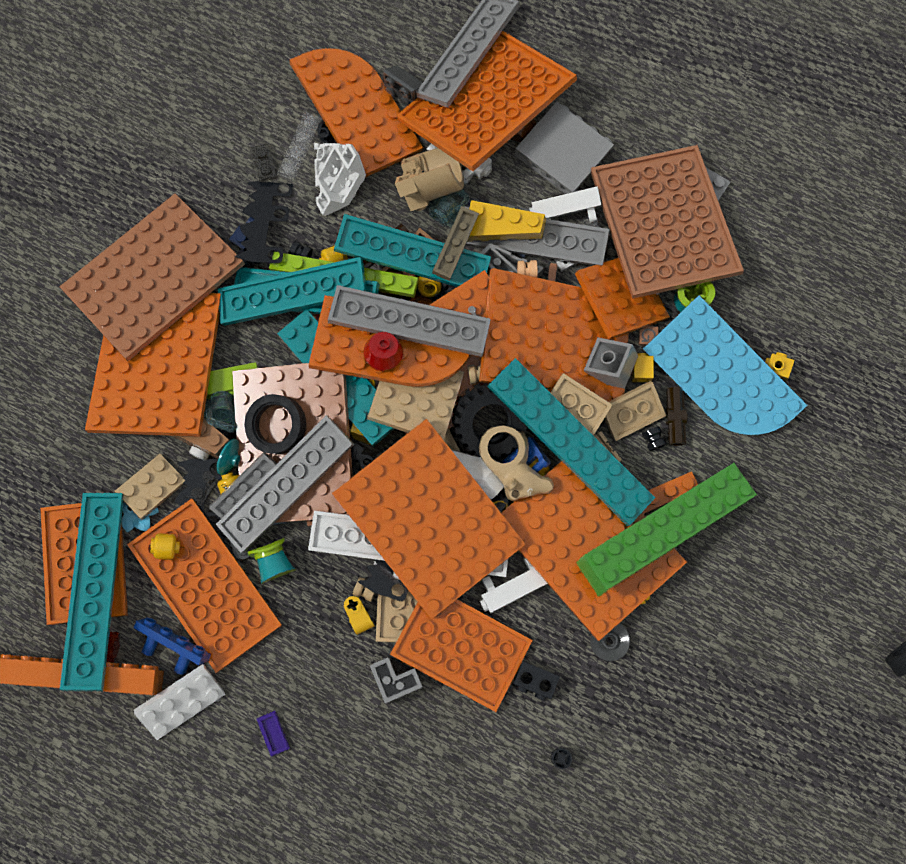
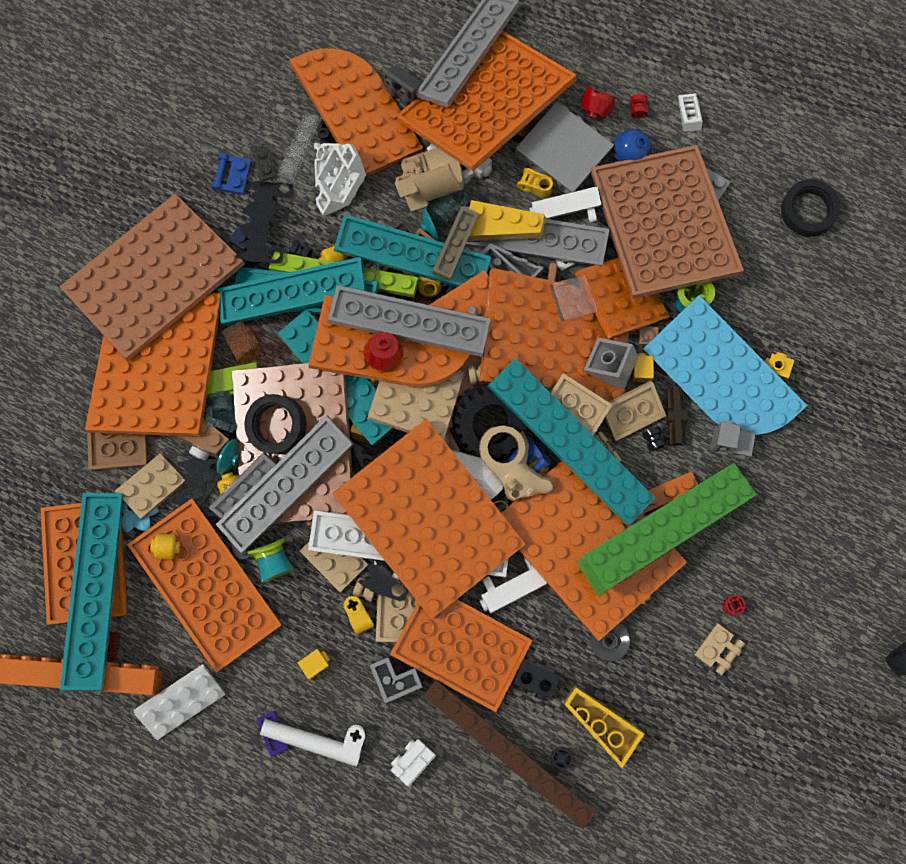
blue plate [133,617,211,675] -> none
light nougat wheel [517,260,538,277] -> none
none -> medium nougat plate [86,413,148,471]
none -> blue plate [211,153,252,195]
none -> clear orange brick [222,322,262,365]
none -> white axle [260,719,365,766]
none -> yellow brick [298,649,330,680]
none -> tan plate [300,542,368,593]
none -> white brick [391,739,436,787]
none -> teal dish [420,208,440,242]
none -> reddish brown brick [423,680,596,829]
none -> yellow piece [516,168,553,198]
none -> clear plate [550,275,597,322]
none -> yellow wedge [564,685,644,768]
none -> red cone [581,87,616,120]
none -> blue cylinder [613,129,651,162]
none -> red wheel [630,94,649,118]
none -> white slope [678,93,703,131]
none -> tan plate [694,623,745,676]
none -> light grey brick [710,421,755,460]
none -> red wheel [722,595,746,616]
none -> black tyre [781,179,841,237]

